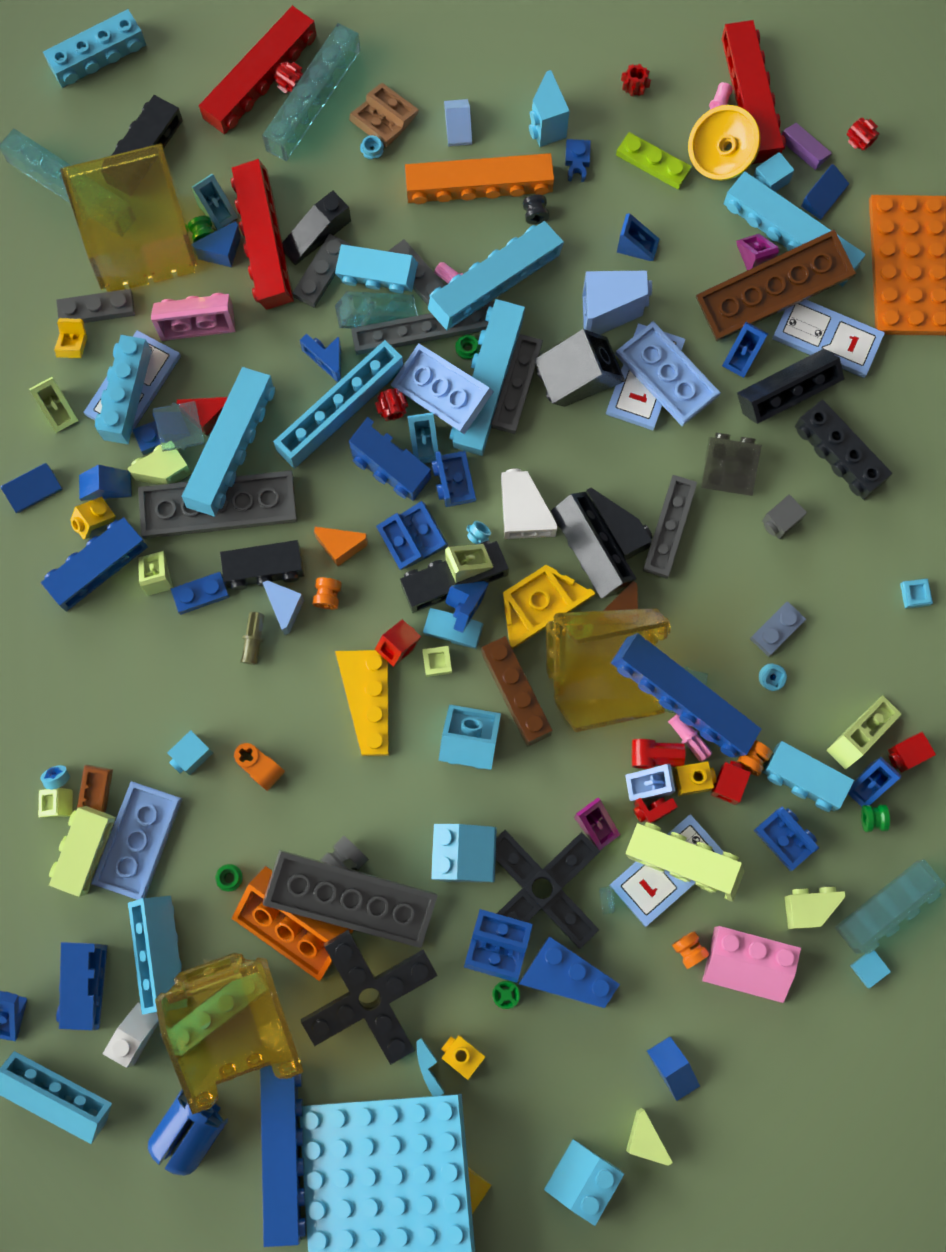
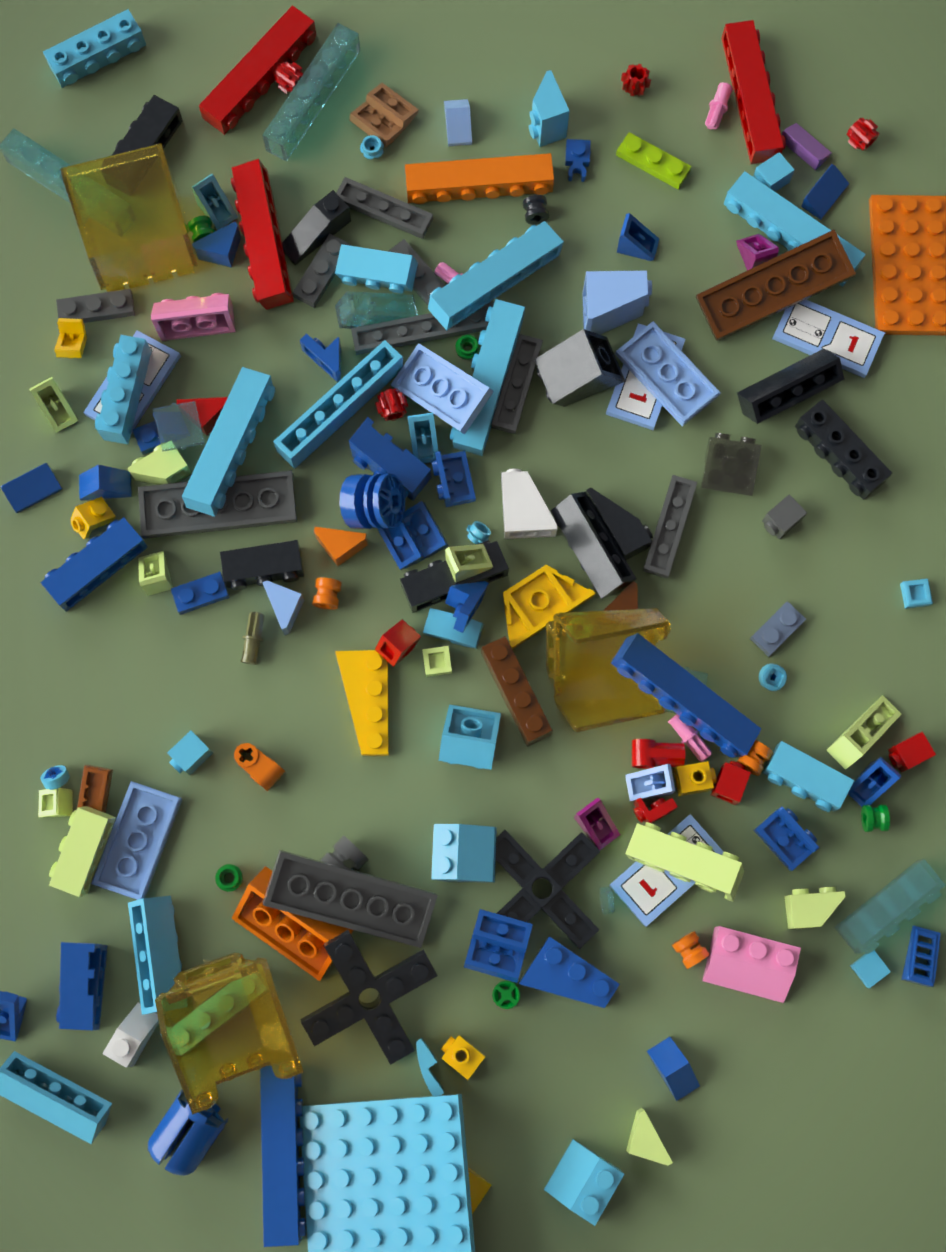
yellow dish [688,105,761,181] -> none
blue slope [722,322,768,378] -> none
none -> dark grey plate [336,177,433,239]
none -> blue wheel [340,474,405,529]
none -> blue slope [901,926,941,987]

